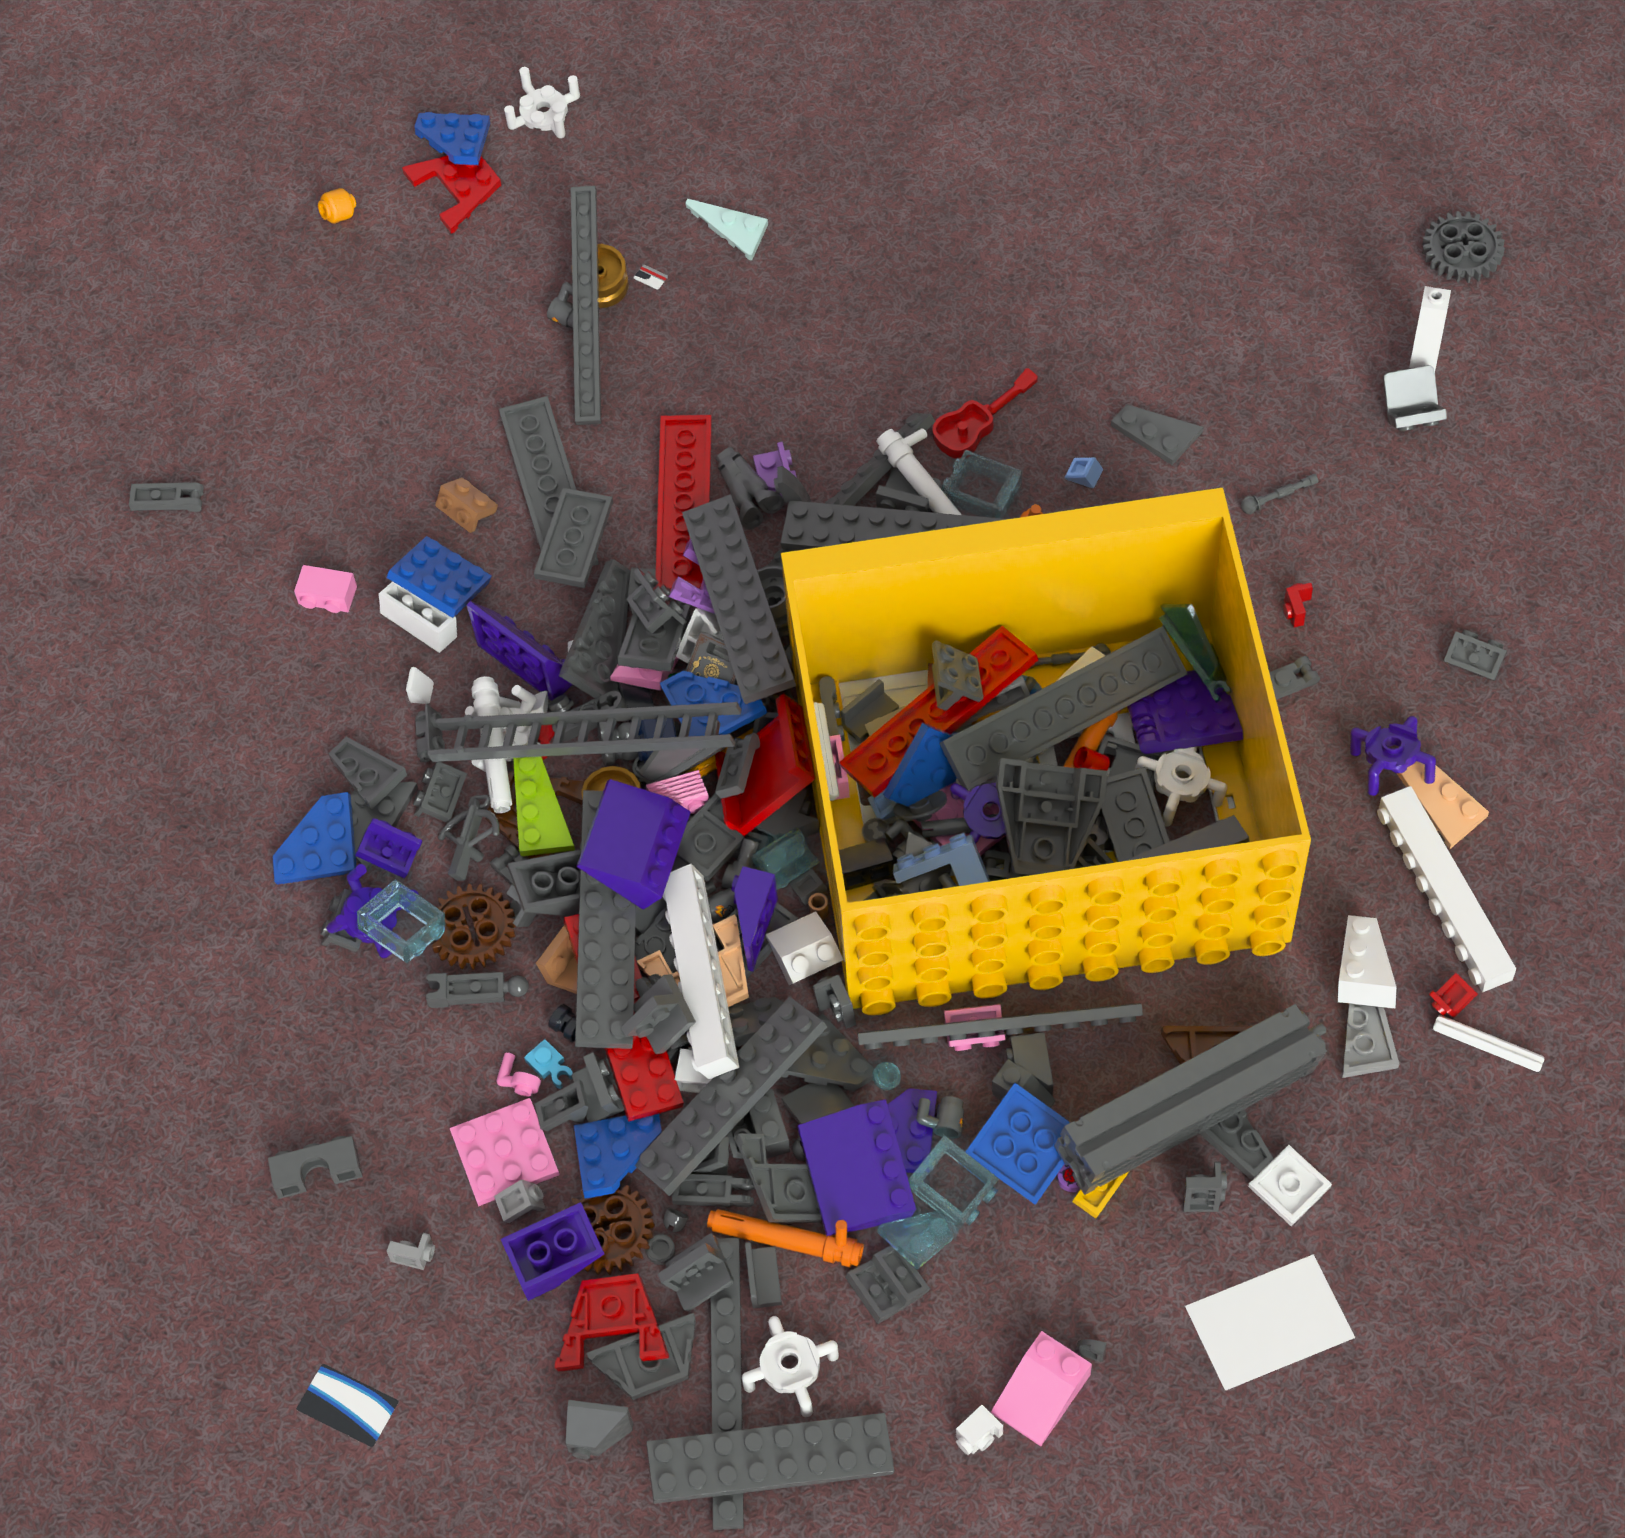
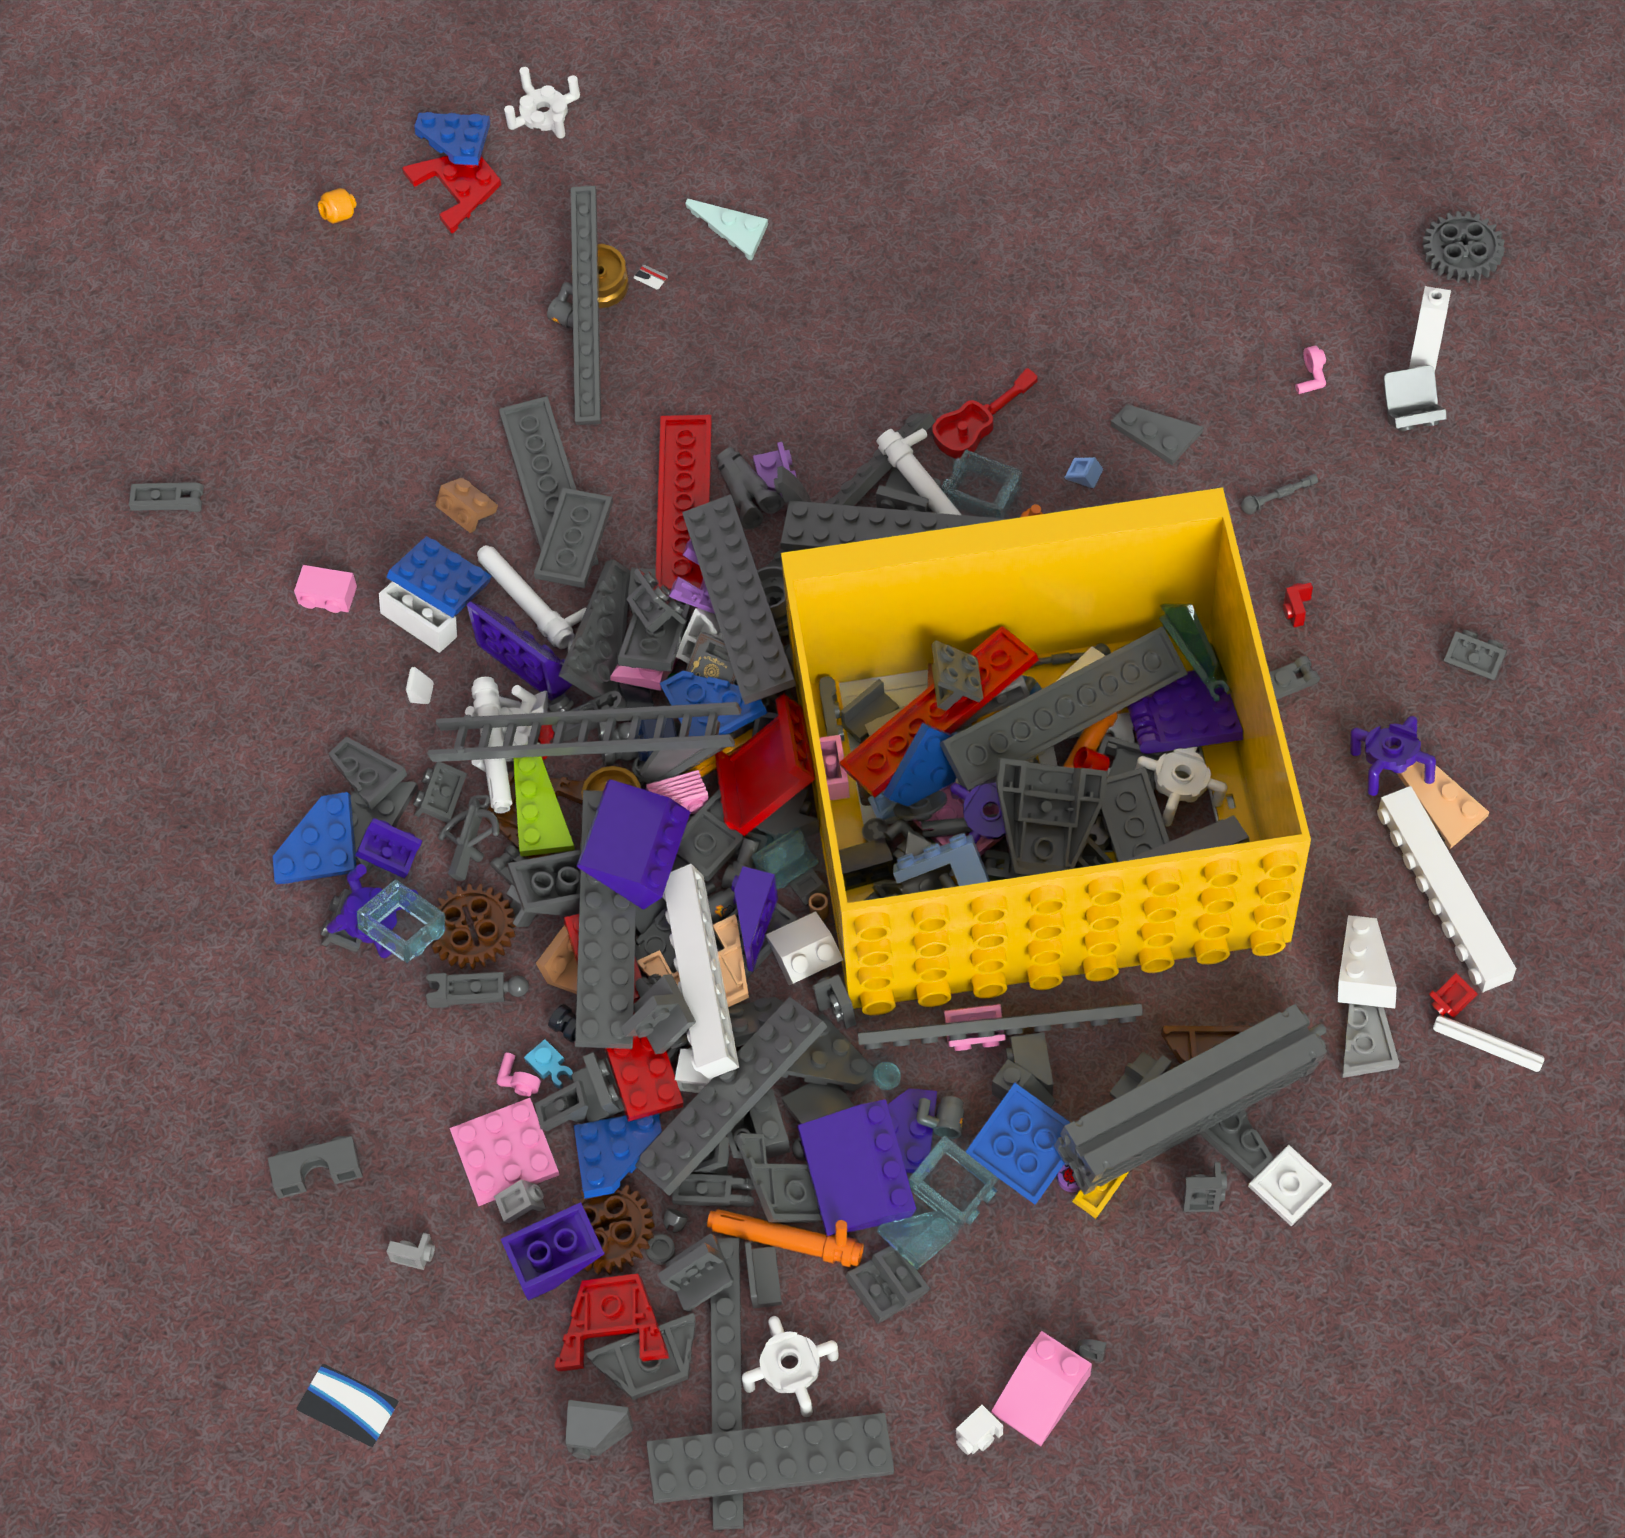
dark grey hinge [415,704,445,762] -> none
dark grey plate [715,733,760,799] -> none
white axle [814,702,839,801] -> none
white sticker [1185,1254,1355,1391] -> none
none -> white cylinder [477,545,586,649]
none -> dark grey panel [1110,1052,1172,1099]
none -> bright pink plate [1295,345,1326,394]

